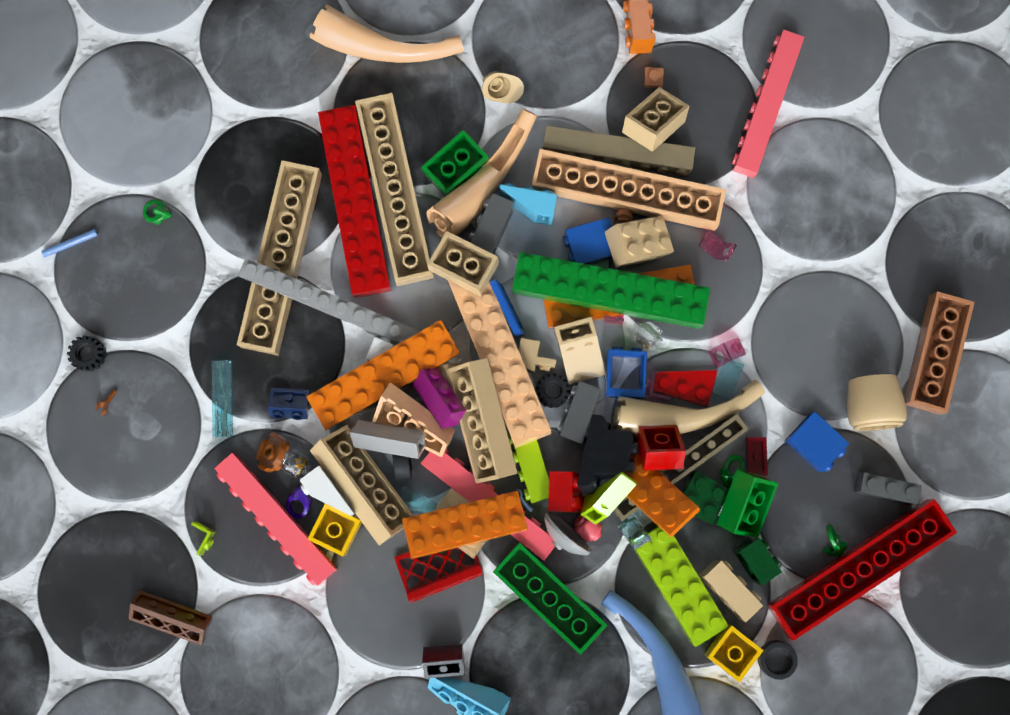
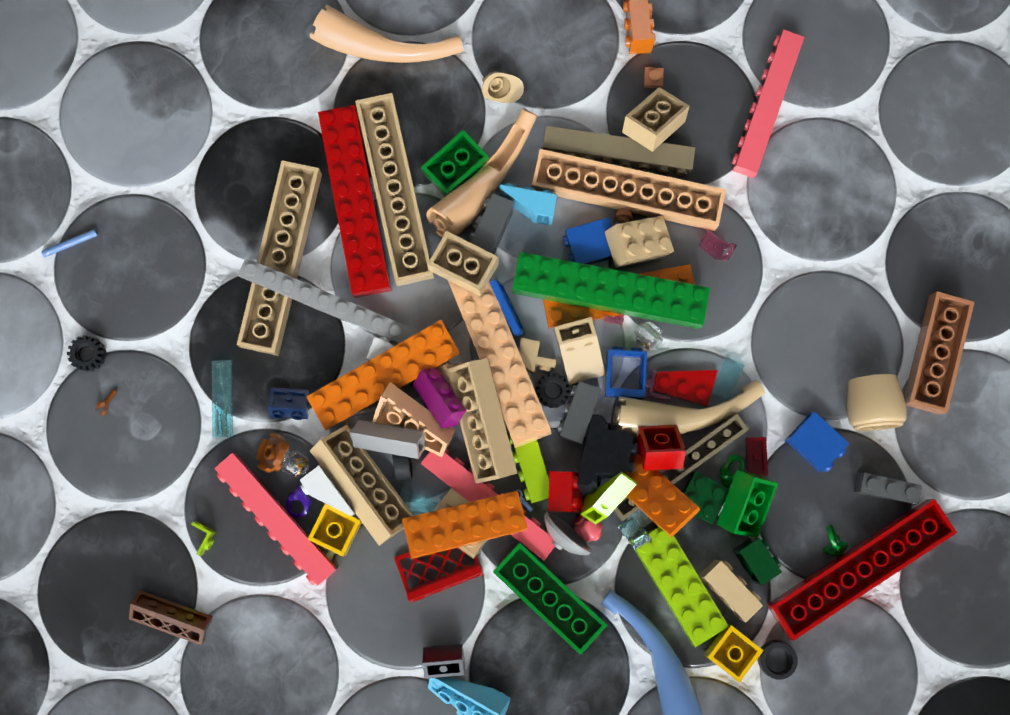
green piece [143,199,172,225] -> none
clear pink bracket [709,338,746,368] -> none

